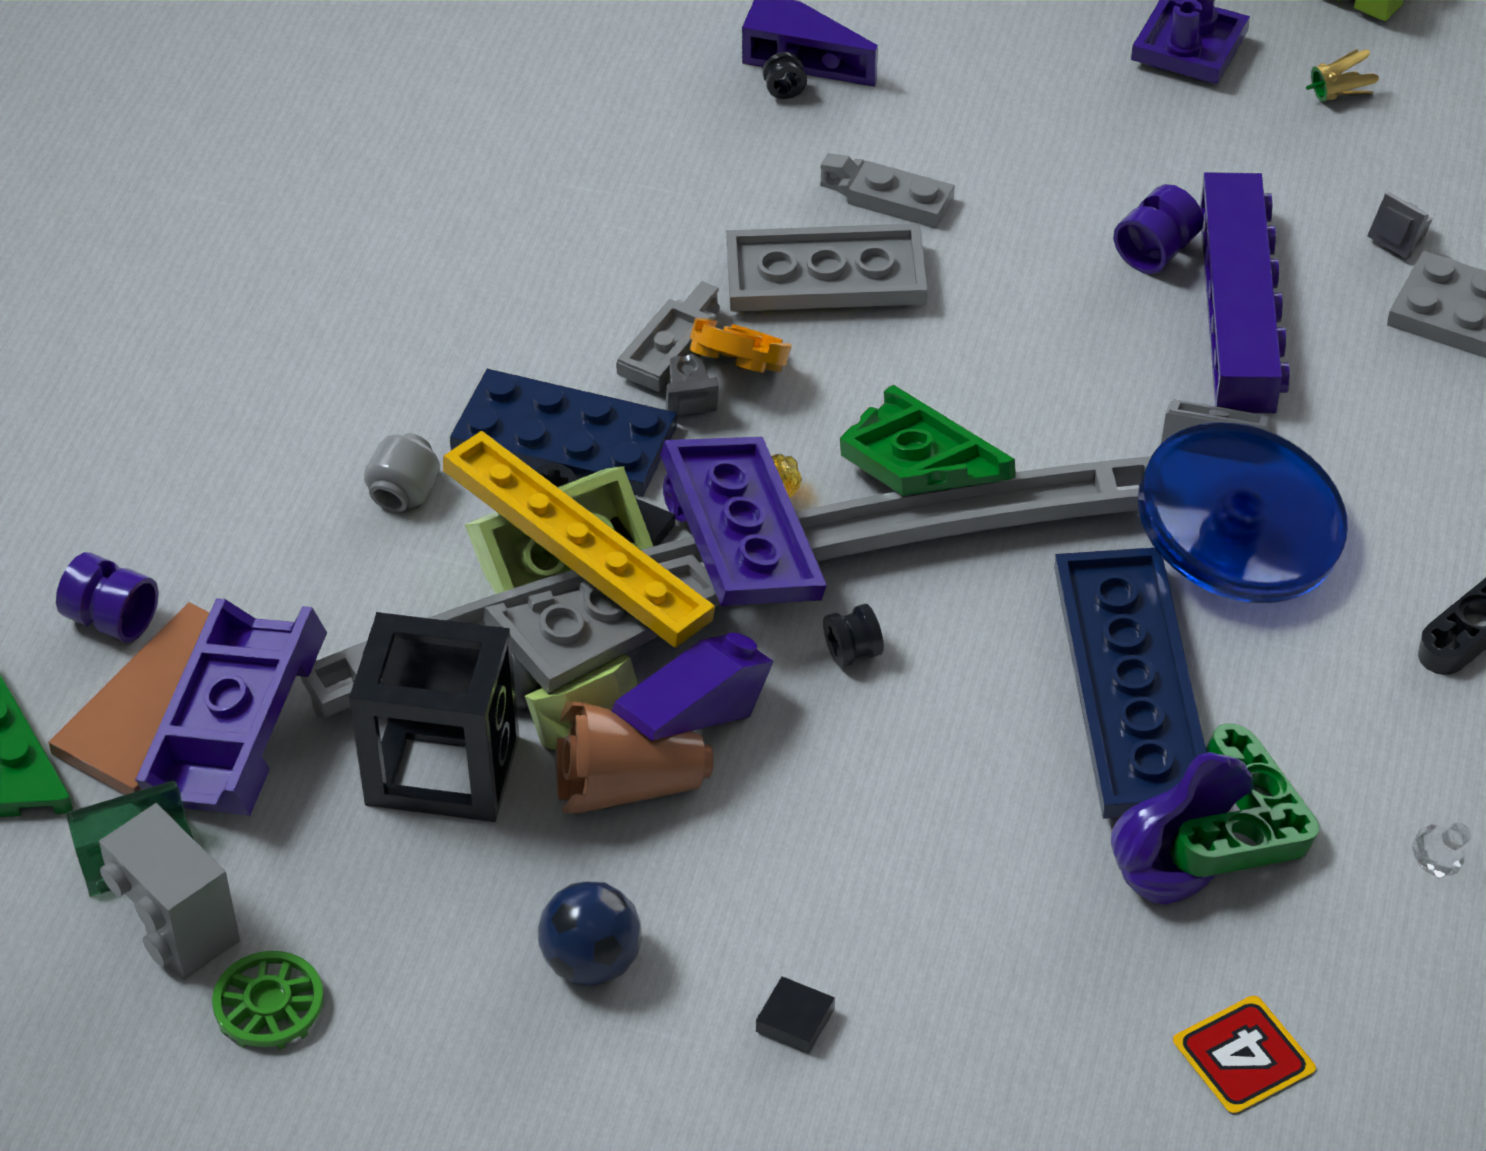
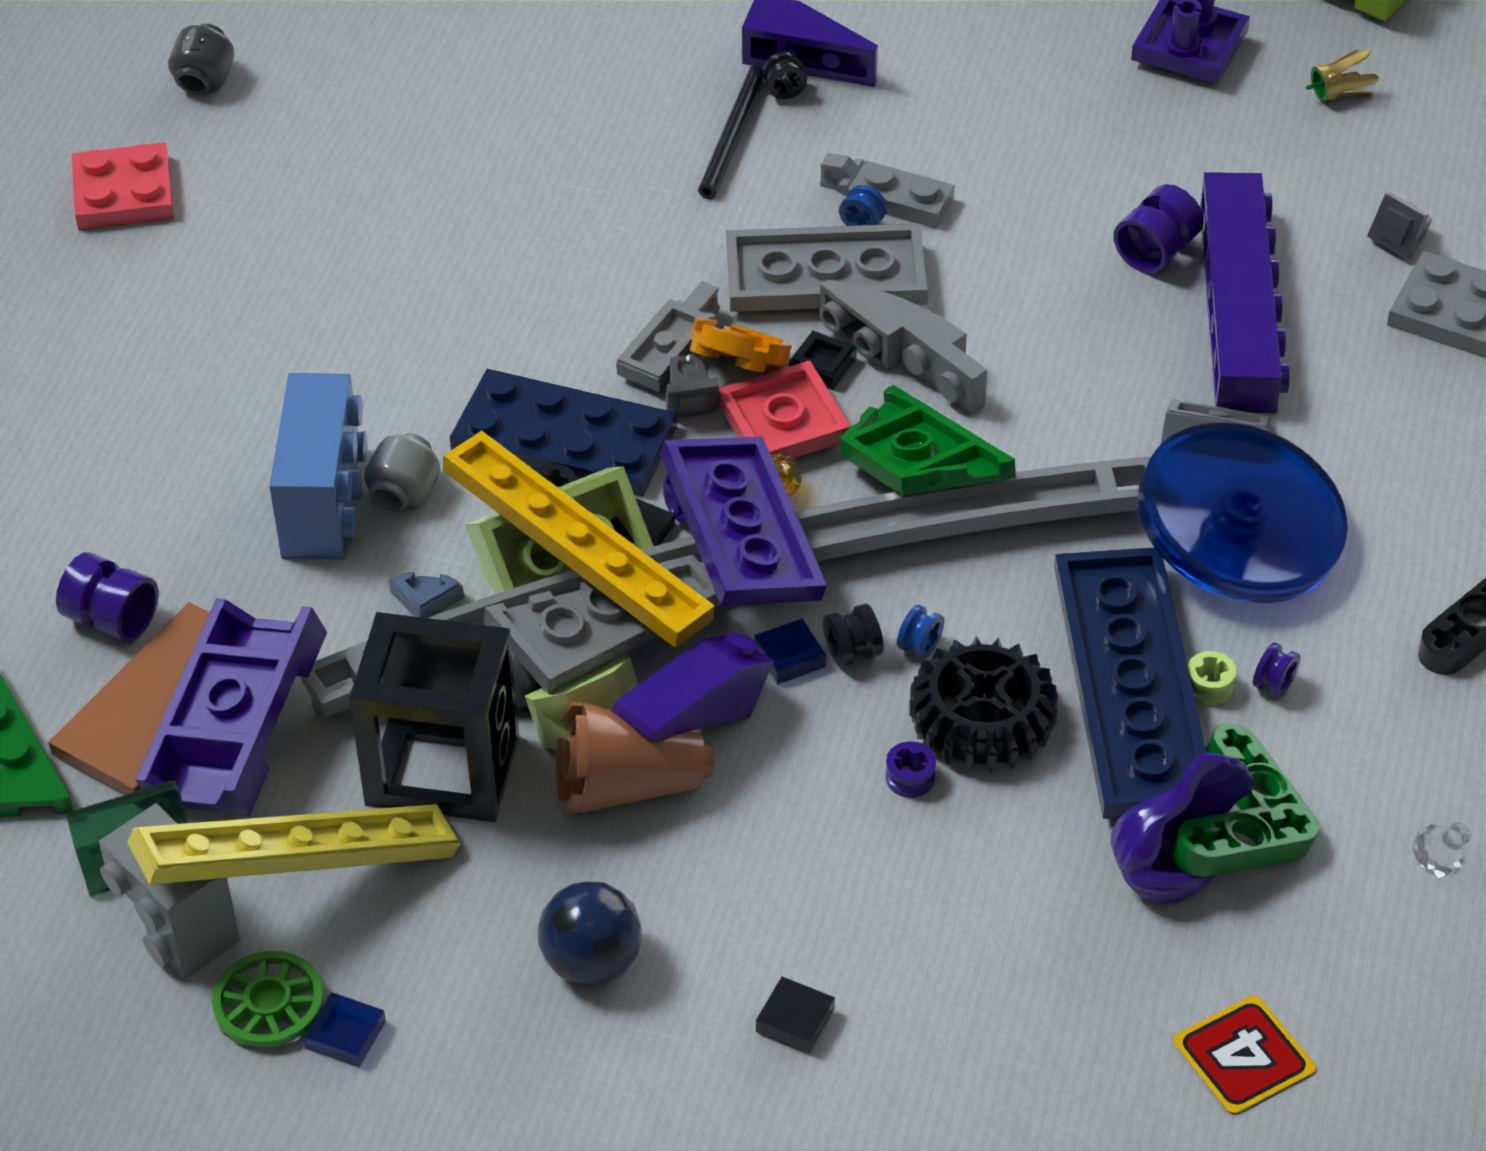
none -> coral plate [71,142,174,230]
none -> light yellow tile [127,804,461,885]
none -> dark grey head [168,23,235,94]
none -> medium blue brick [269,373,368,559]
none -> clear blue tile [304,992,386,1068]
none -> sand blue tile [389,572,464,618]
none -> black piece [698,65,764,199]
none -> coral plate [718,360,850,464]
none -> clear blue tile [754,618,826,685]
none -> black tile [789,330,857,390]
none -> light grey slope [819,279,987,415]
none -> blue bush [839,185,888,226]
none -> dark purple bush [885,741,936,798]
none -> blue bush [897,605,945,659]
none -> black gear [909,636,1058,773]
none -> yellowish green bush [1187,651,1237,706]
none -> dark purple bush [1252,642,1301,698]

